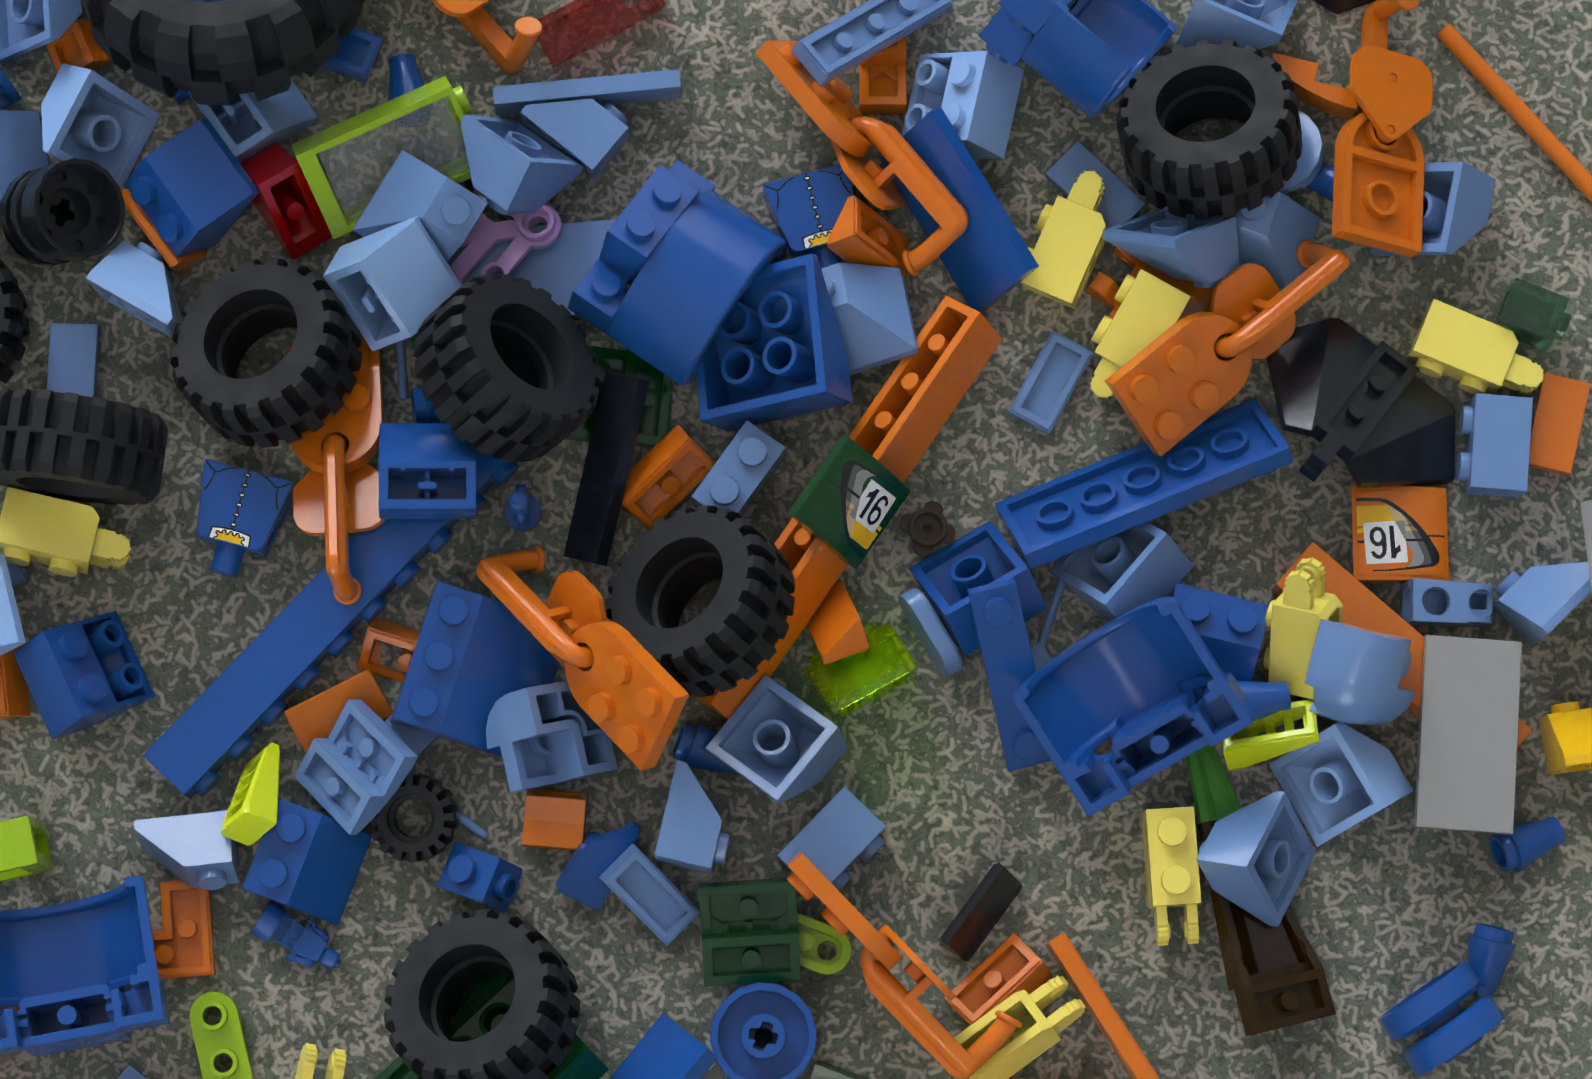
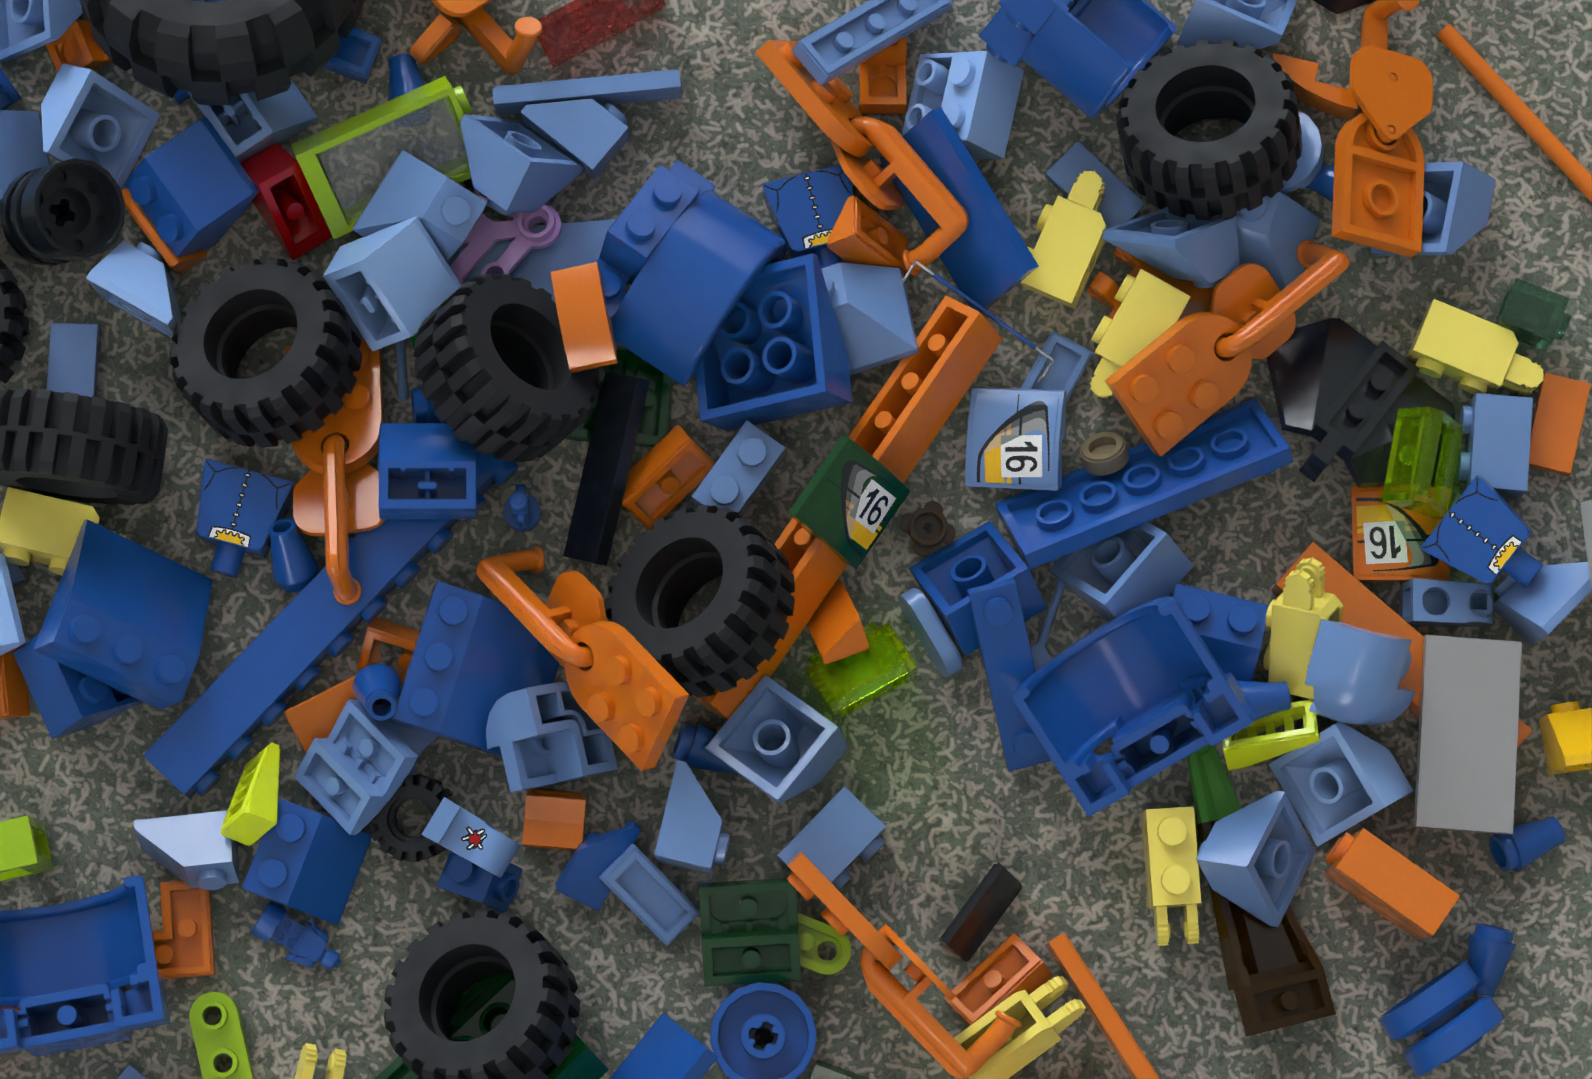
none -> blue slope [33,519,213,710]
none -> blue cone [268,519,319,592]
none -> blue cone [353,664,401,721]
none -> orange tile [409,13,462,65]
none -> medium blue leg [421,797,521,878]
none -> orange slope [550,262,618,373]
none -> blue piece [900,261,1054,383]
none -> slope [965,387,1066,491]
none -> dark tan tile [1080,432,1129,475]
none -> orange brick [1324,828,1460,941]
none -> clear neon green tile [1382,406,1464,520]
none -> blue torso [1420,475,1543,588]

